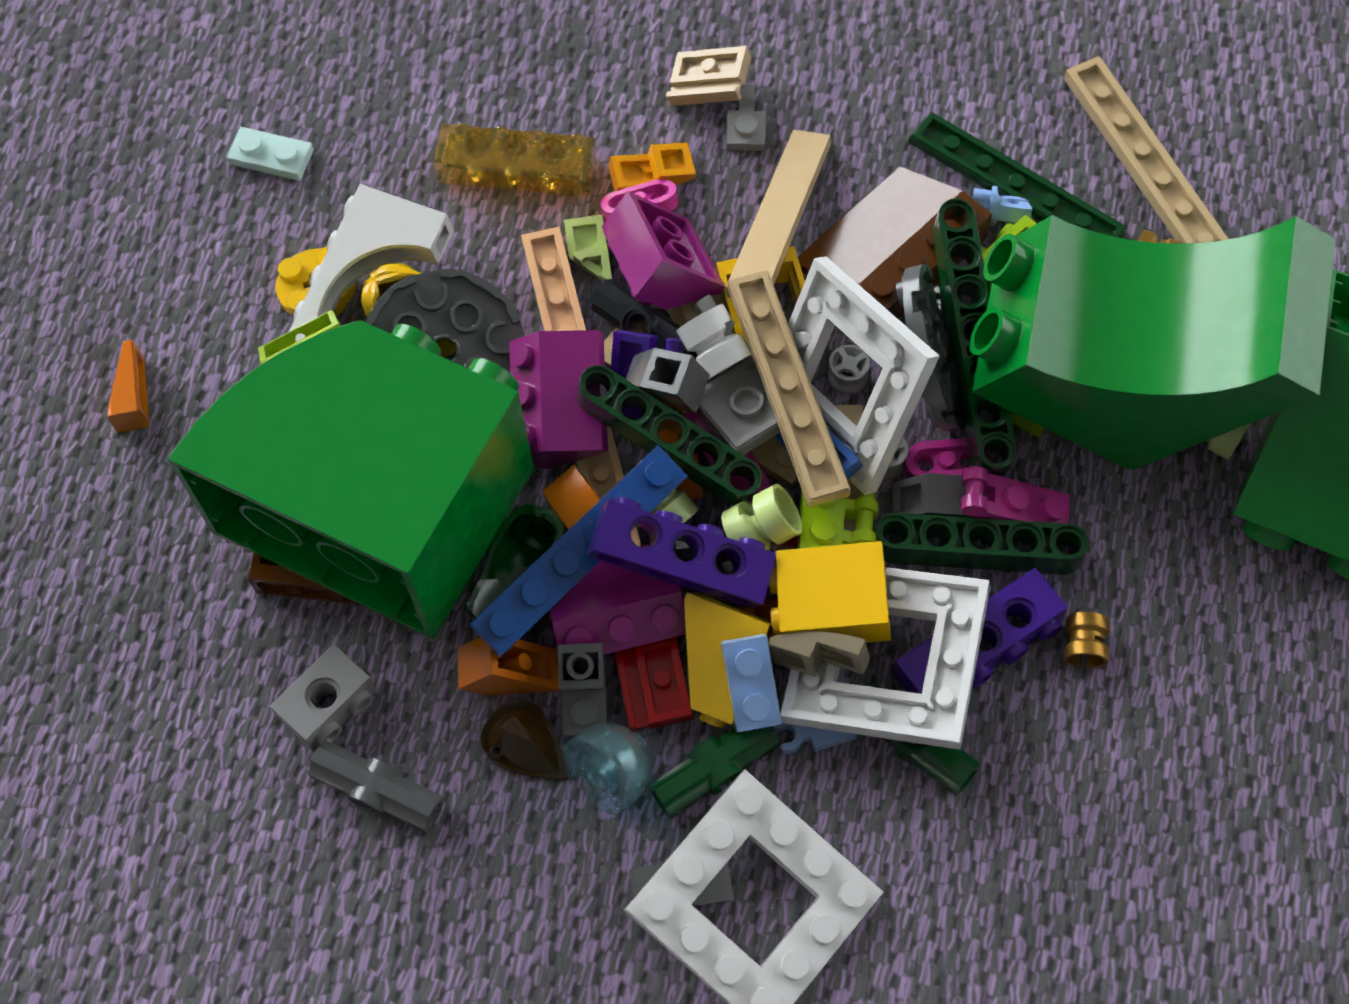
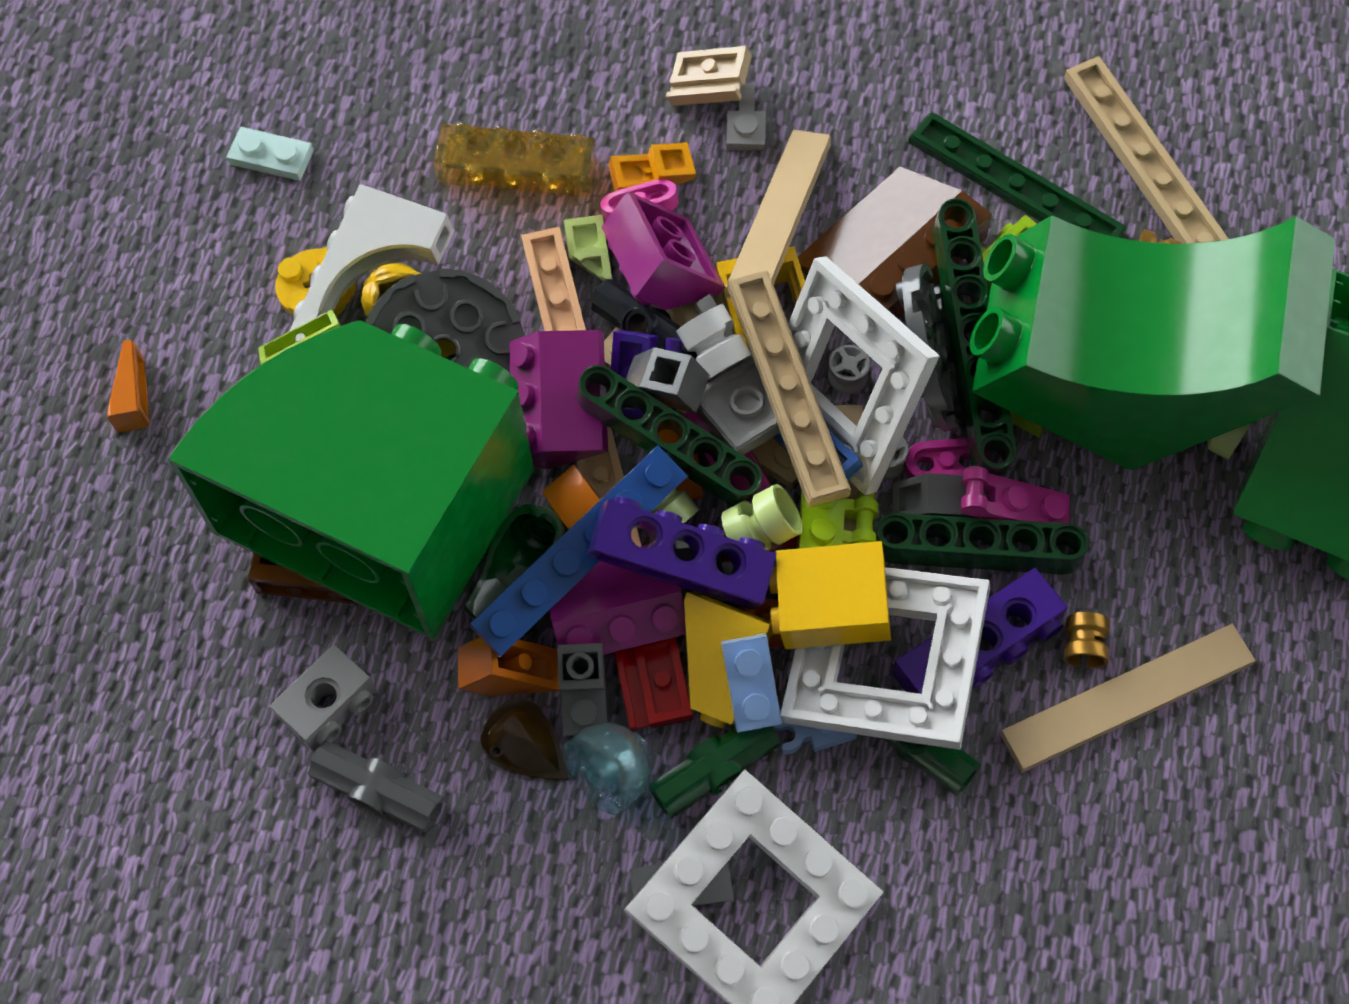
dark tan slope [768,631,870,677] -> none
light blue piece [972,186,1032,227] -> none
none -> tan tile [1000,623,1256,773]

